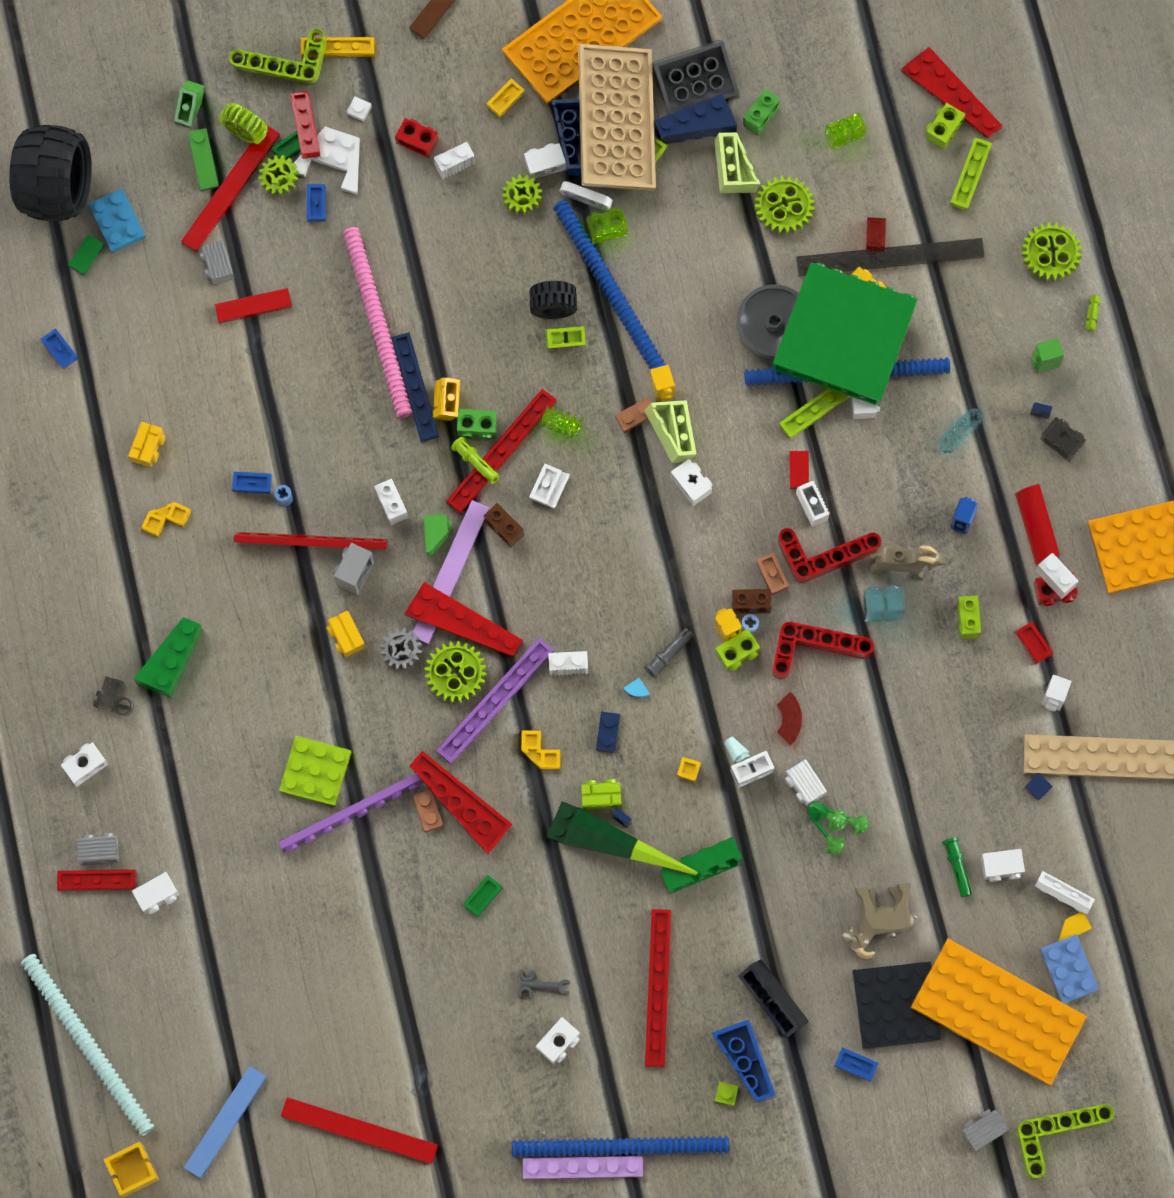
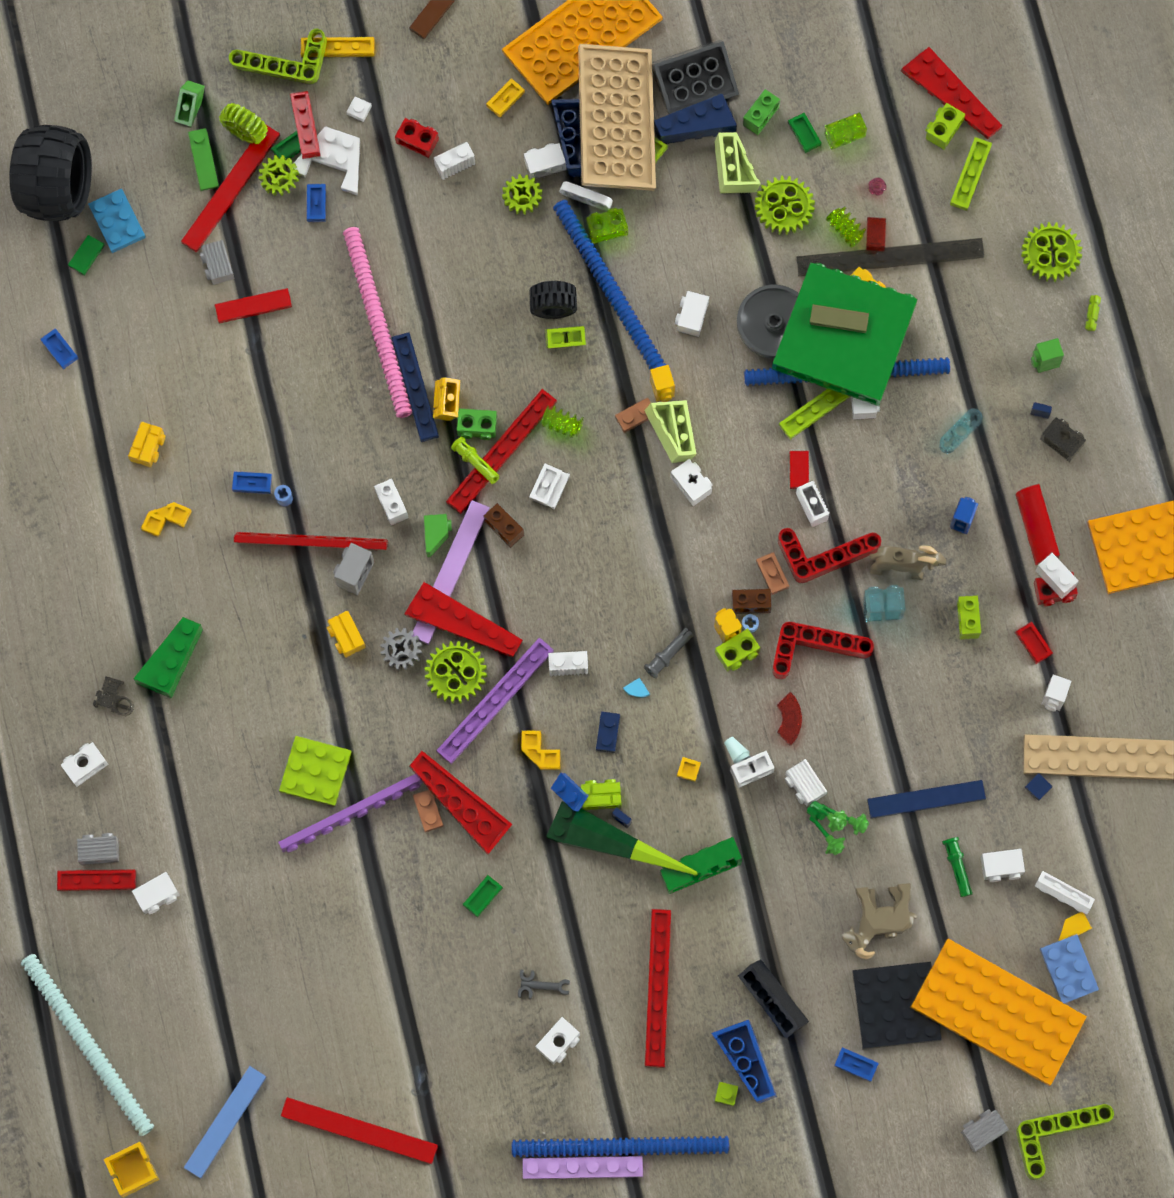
none -> blue plate [551,773,588,812]
none -> white brick [675,291,709,337]
none -> green tile [788,113,822,153]
none -> olive tile [810,304,869,333]
none -> clear neon green piece [826,207,866,248]
none -> dark blue tile [867,780,986,819]
none -> clear pink plate [868,178,887,196]

